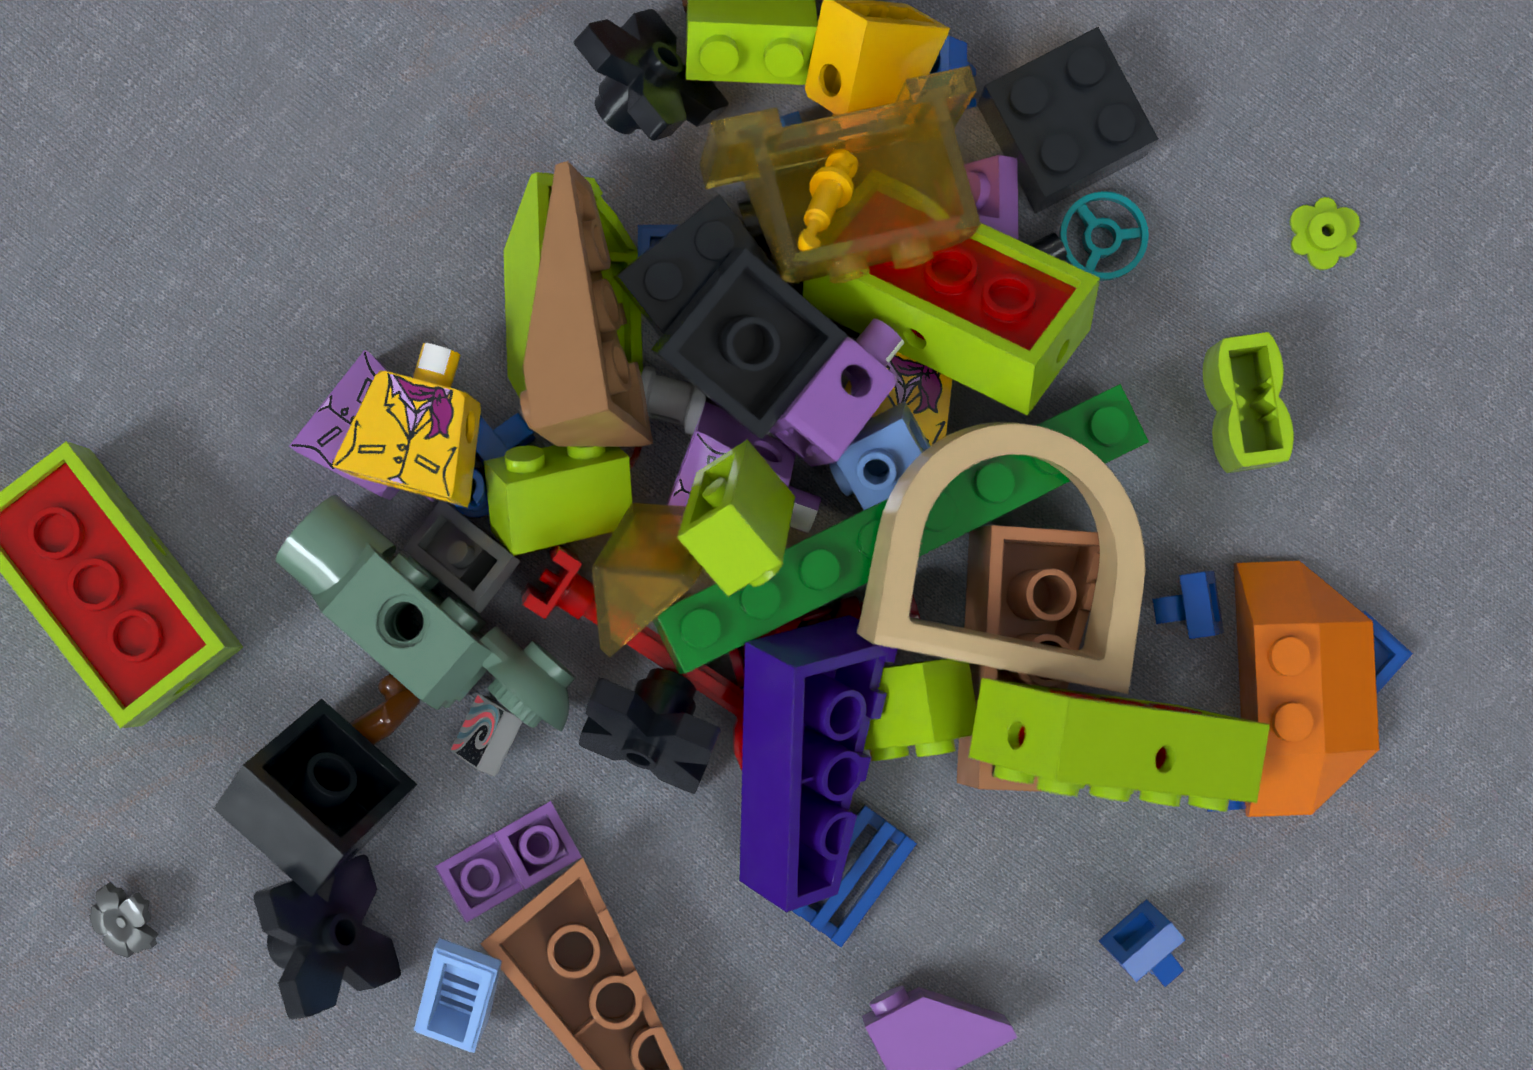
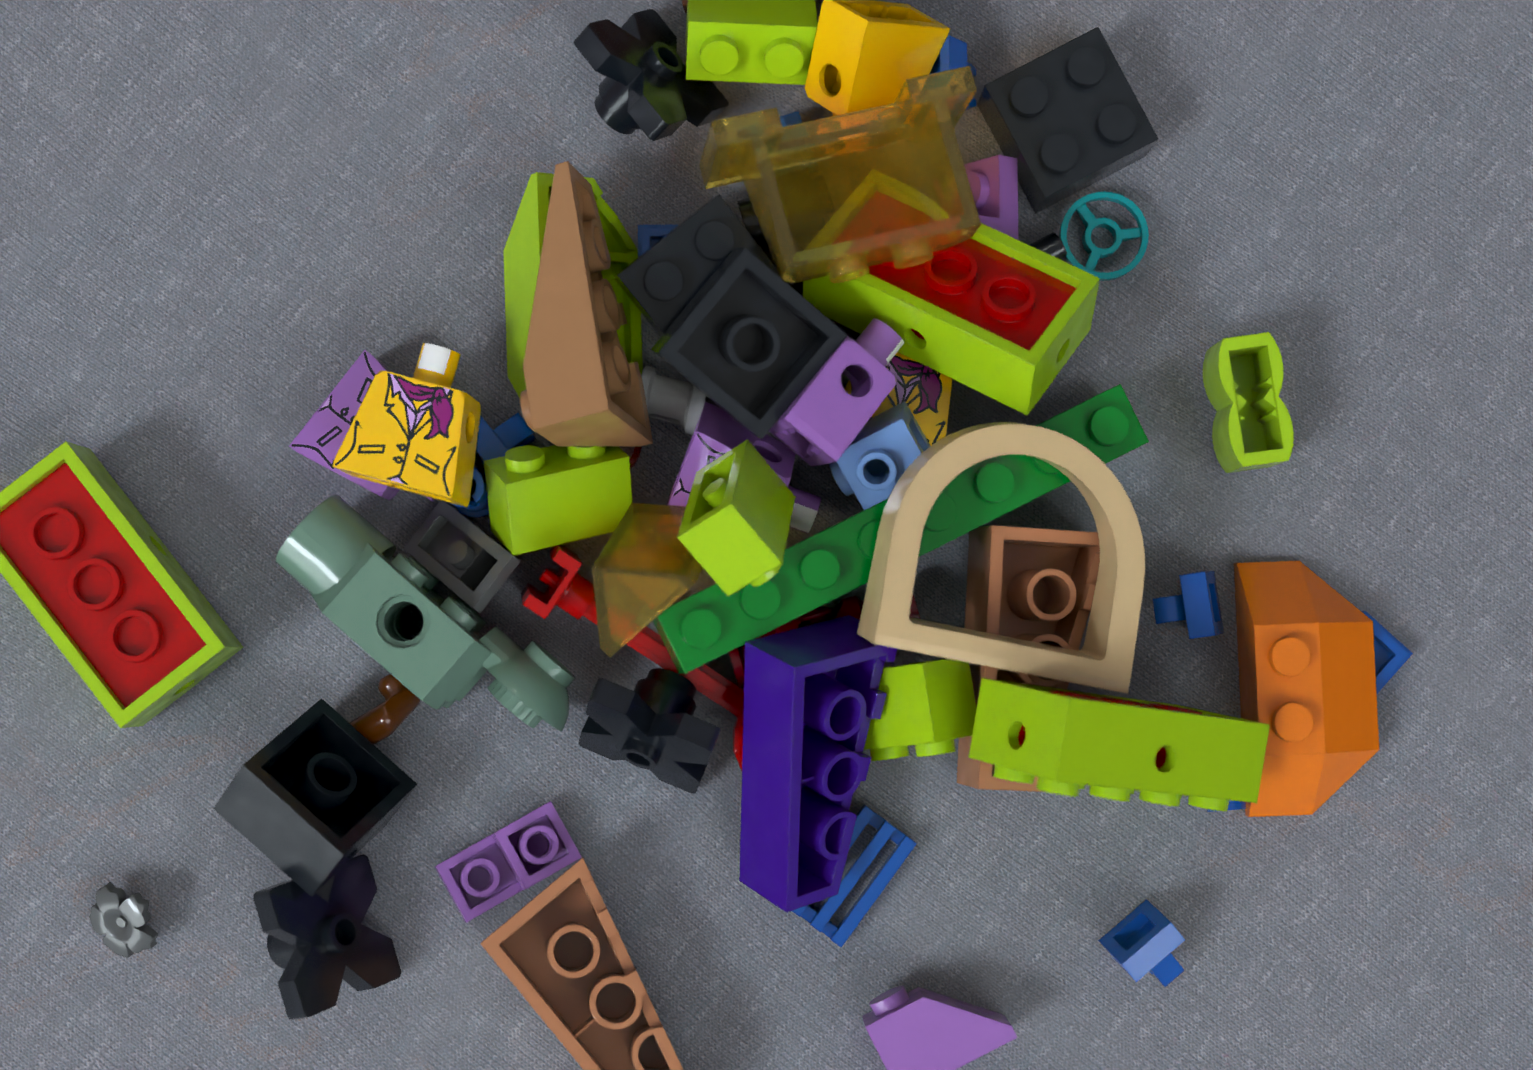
light blue slope [414,938,502,1053] -> none
light grey tile [450,693,522,777] -> none
yellow piece [798,149,859,253] -> none
lime plant [1289,197,1360,270] -> none

